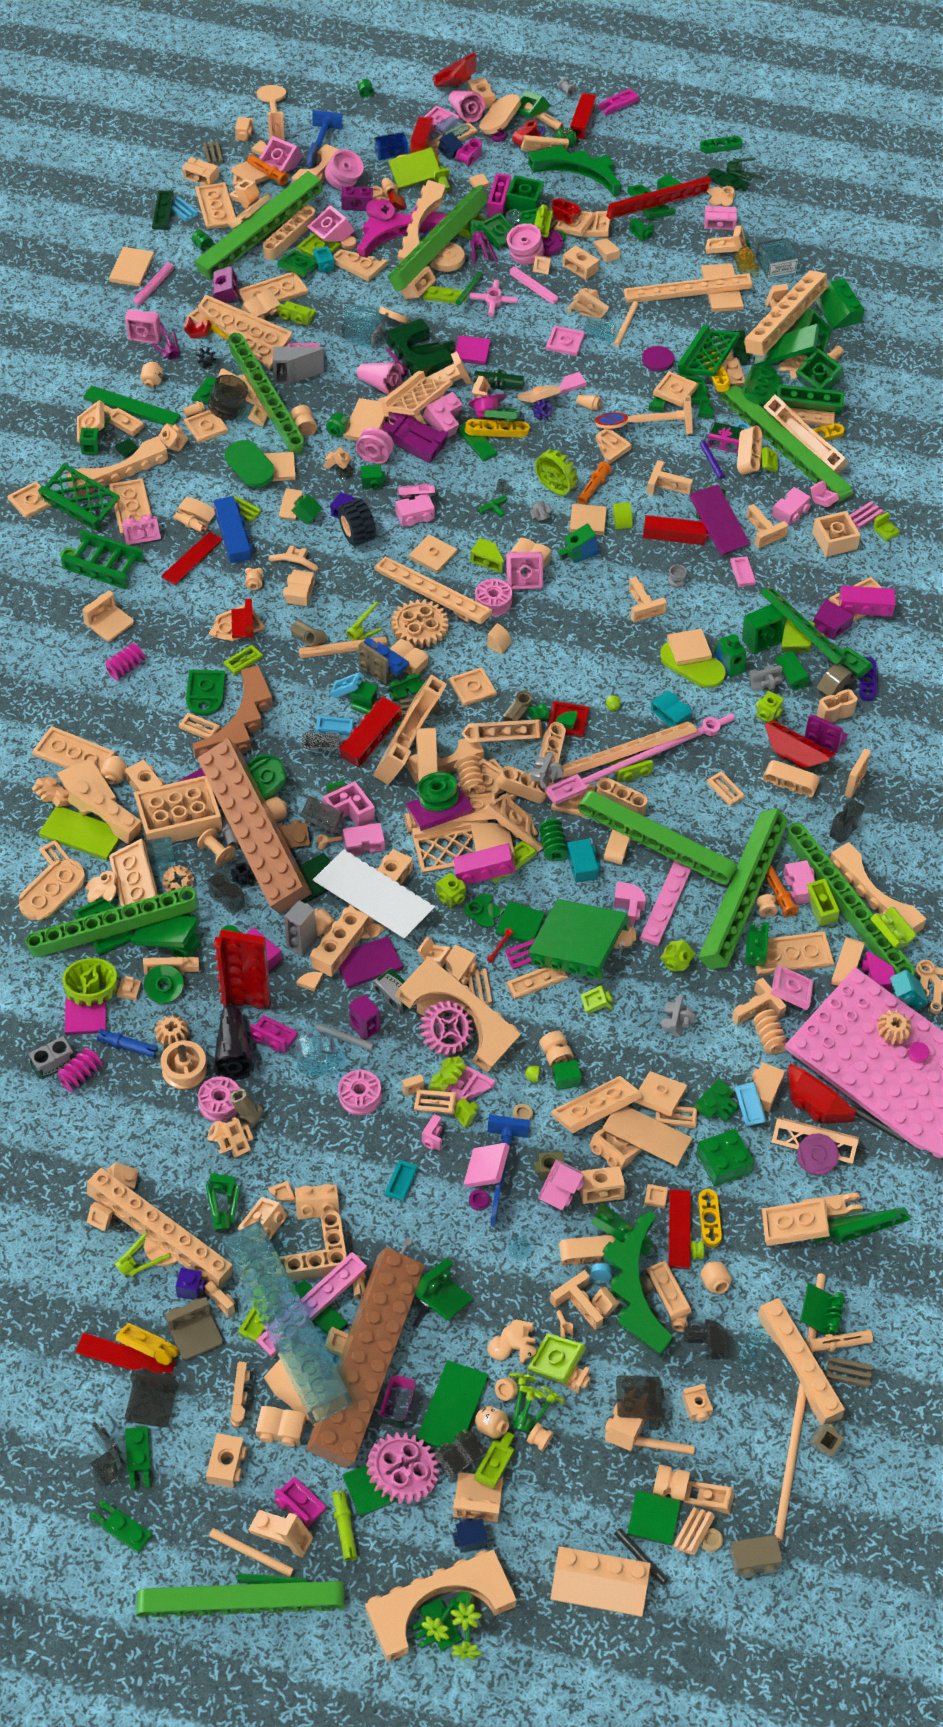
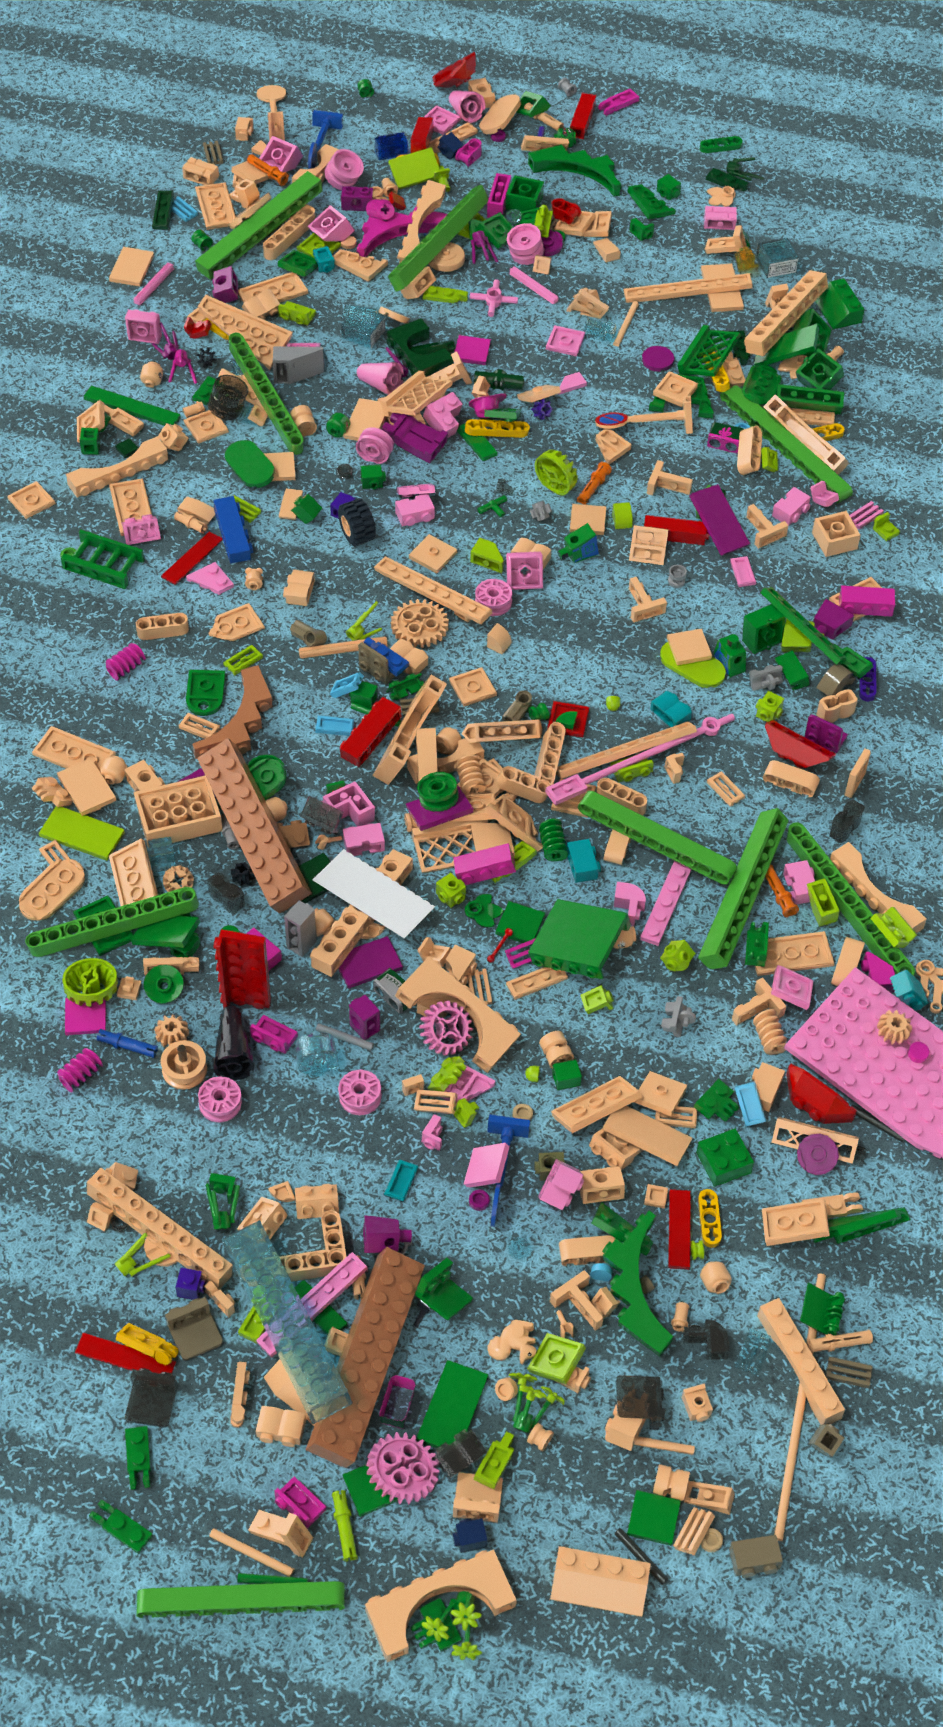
light grey piece [28,1036,74,1079] -> none
green fence [38,463,120,531] -> none
light nougat arch [68,778,141,844] -> none
light nougat bracket [82,590,134,642] -> none
light nougat plate [85,871,117,903] -> none
clear smoke bracket [90,1421,124,1486] -> none
light nougat piece [197,828,236,867] -> none
light nougat brick [206,1433,247,1488] -> none
light nougat piece [207,1117,253,1158] -> none
dark tan piece [230,1088,264,1129] -> none
red panel [231,598,254,638] -> none
light nougat piece [268,545,319,572] -> none
light nougat tile [297,972,323,992] -> none
clear smoke brick [302,730,341,751] -> none
light nougat bracket [323,447,352,469] -> none
clear light blue piece [434,115,470,137] -> none
green bar [456,271,483,305] -> none
light nougat tile [469,174,489,188] -> none
light nougat head [475,1406,509,1439] -> none
red piece [512,120,541,146] -> none
light grey hips [530,752,564,788] -> none
light nougat brick [562,245,599,280] -> none
light nougat cone [576,395,602,411] -> none
red tile [606,176,711,220] -> none
light nougat tile [646,1260,692,1320] -> none
dark purple bar [699,441,725,479] -> none
light nougat wheel [756,894,778,917] -> none
none -> light nougat beam [136,613,189,640]
none -> dark pink plant [168,349,197,384]
none -> bright pink wing [186,562,234,594]
none -> magenta torso [363,1215,412,1253]
none -> light nougat head [436,727,462,755]
none -> light nougat slope [629,525,668,565]
none -> light nougat bracket [664,753,684,784]

